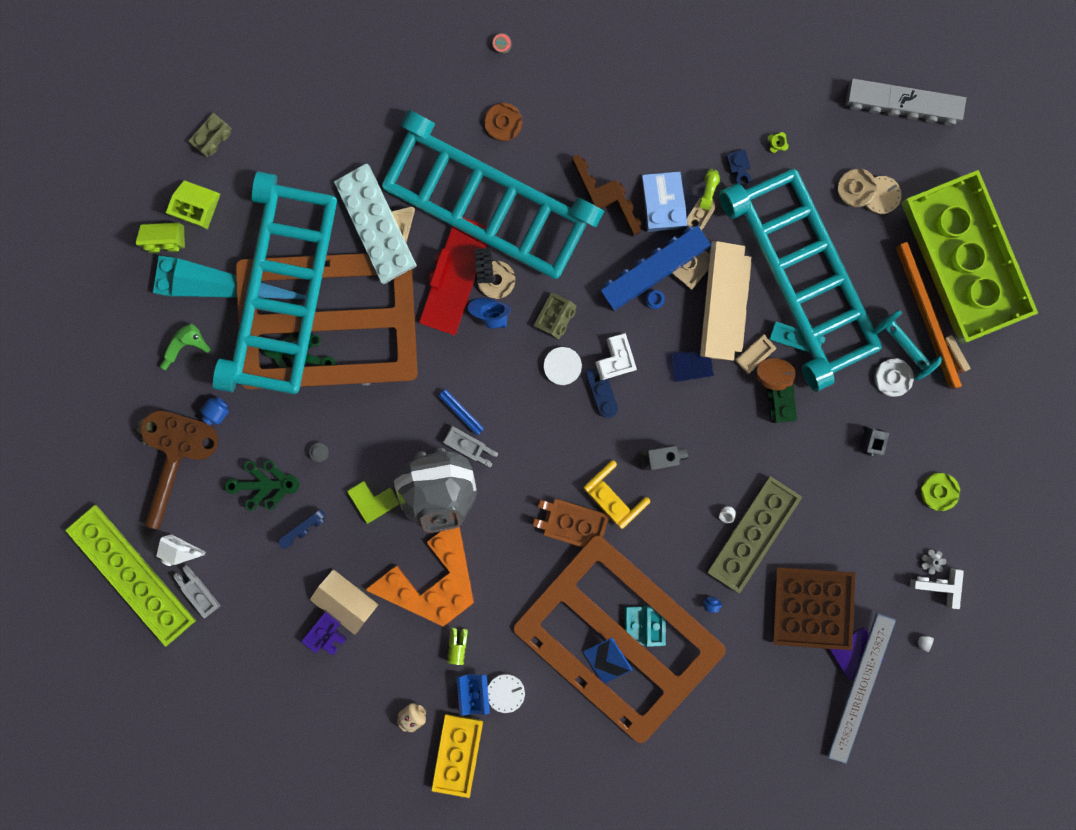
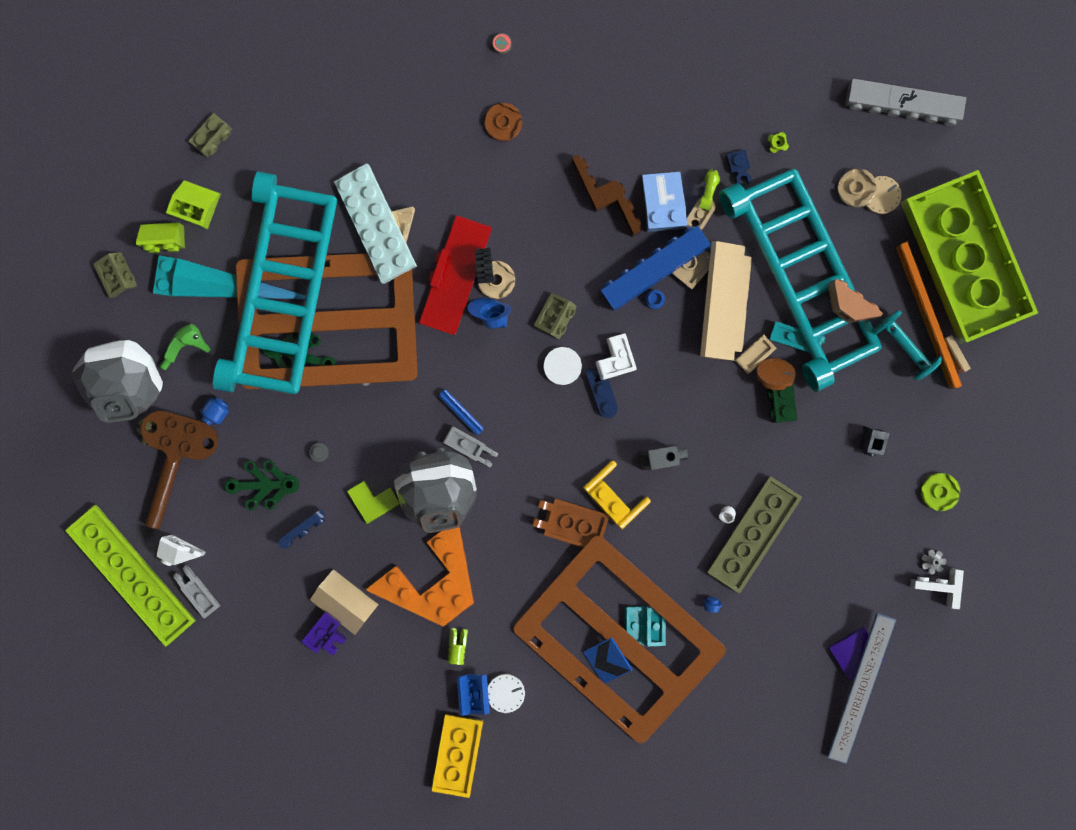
teal fence [382,109,605,279] -> none
tan head [397,703,426,733] -> none
clear blue plate [671,350,714,382] -> none
reddish brown plate [773,567,856,650] -> none
white tile [874,359,914,397] -> none
white hinge [918,635,934,653] -> none
none -> dark grey rock [72,340,163,423]
none -> olive bracket [93,252,137,298]
none -> nougat slope [828,279,883,323]

